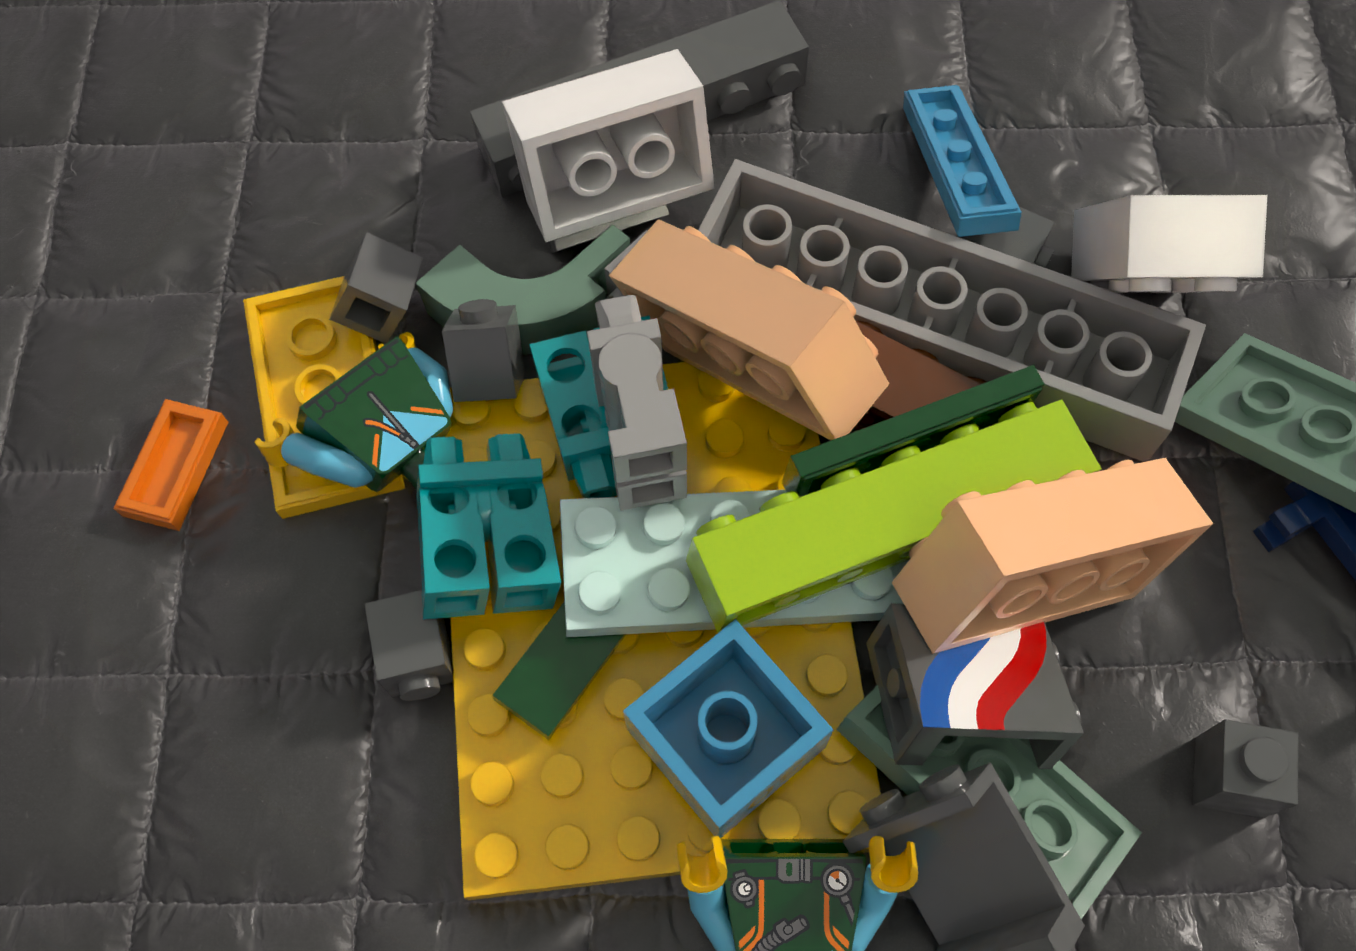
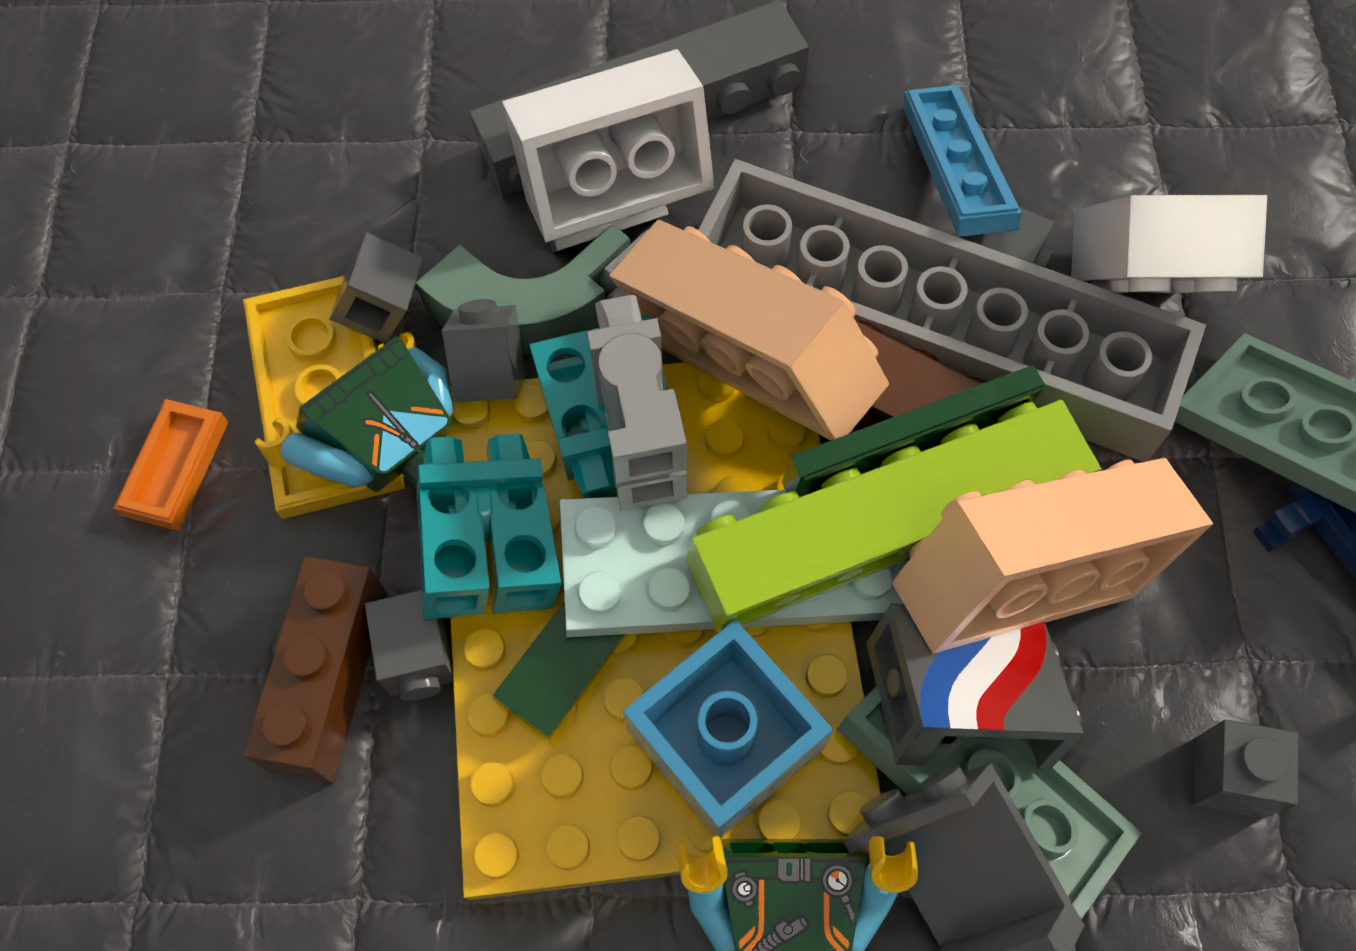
none -> reddish brown brick [243,556,387,784]

